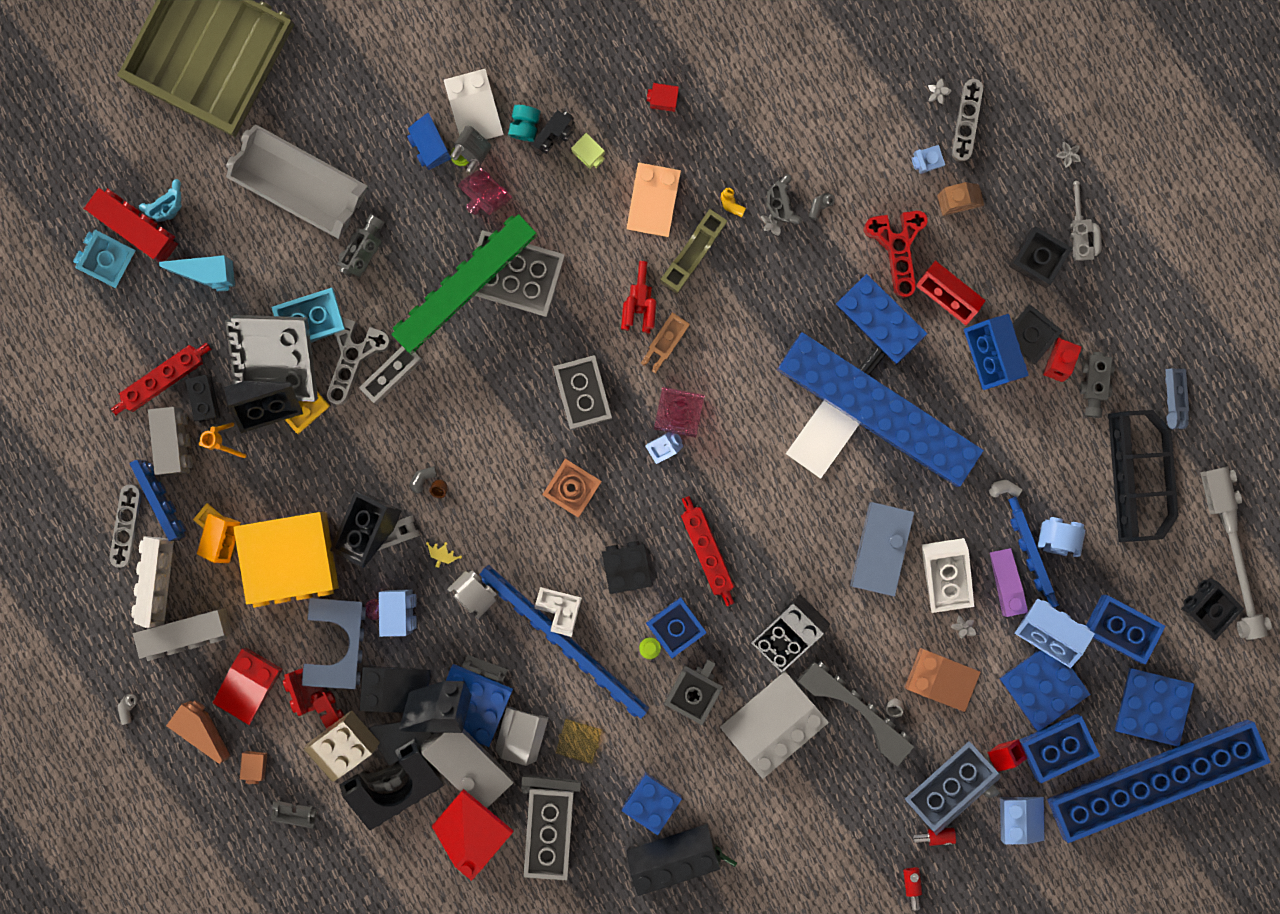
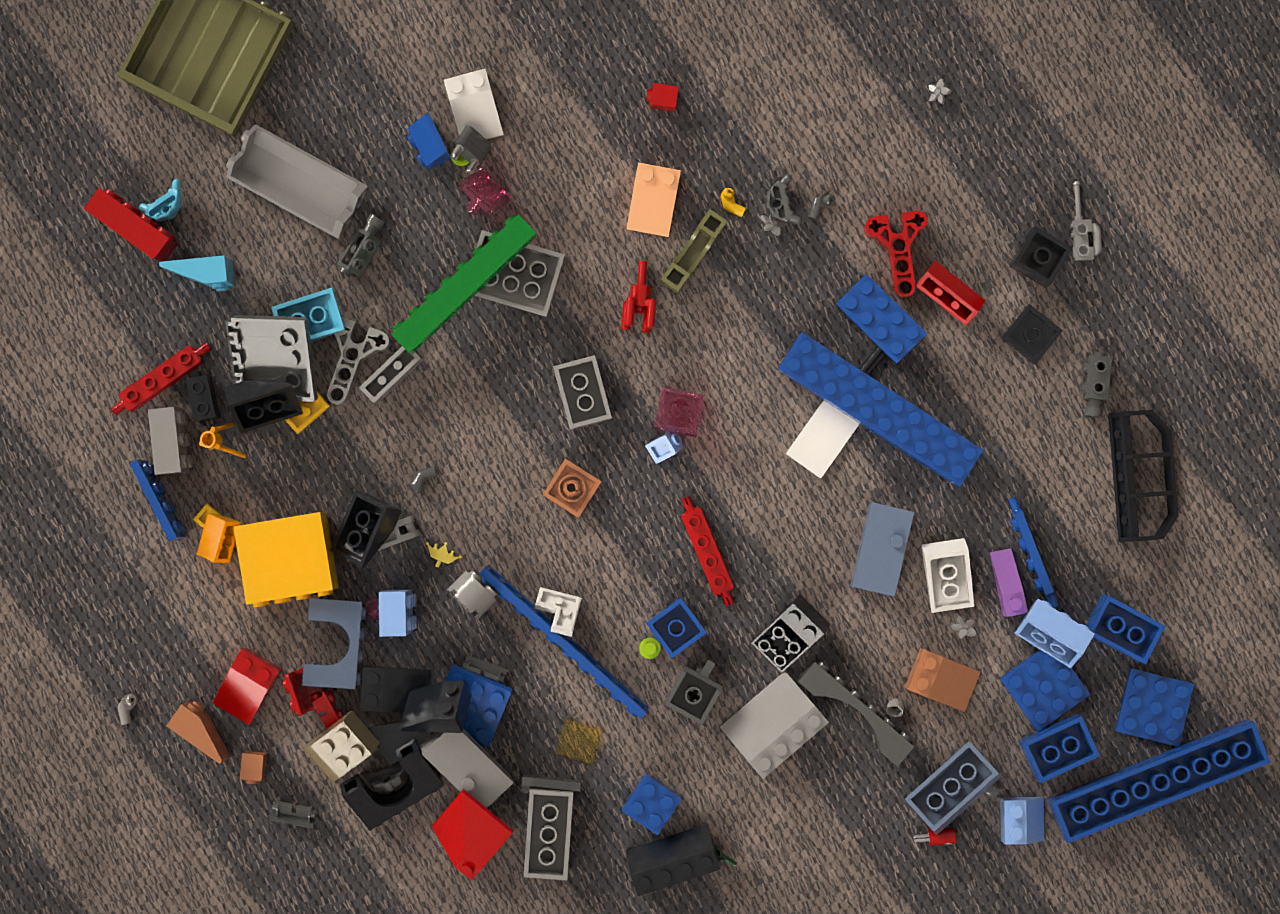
medium azure plate [73,229,135,288] -> none
light grey beam [110,485,142,568] -> none
white slope [131,536,174,628] -> none
light grey brick [133,608,232,661] -> none
reddish brown hinge [429,479,448,498] -> none
light grey slope [495,706,549,766] -> none
teal wheel [508,105,541,142] -> none
black plate [532,109,575,157] -> none
yellowish green brick [571,133,605,169] -> none
black plate [602,541,652,594] -> none
medium nougat hinge [640,312,690,374] -> none
red piece [903,867,922,911] -> none
light blue bracket [912,145,945,174] -> none
medium nougat slope [937,182,984,216] -> none
light grey beam [952,79,983,162] -> none
blue brick [964,314,1029,390] -> none
red brick [987,739,1028,772] -> none
light grey arm [989,480,1022,498] -> none
light blue brick [1037,517,1086,557] -> none
red torso [1043,337,1082,383] -> none
light grey plant [1056,142,1081,168] -> none
sand blue hinge [1165,368,1189,429] -> none
black plate [1181,578,1244,641] -> none
light grey bar [1200,467,1272,640] -> none

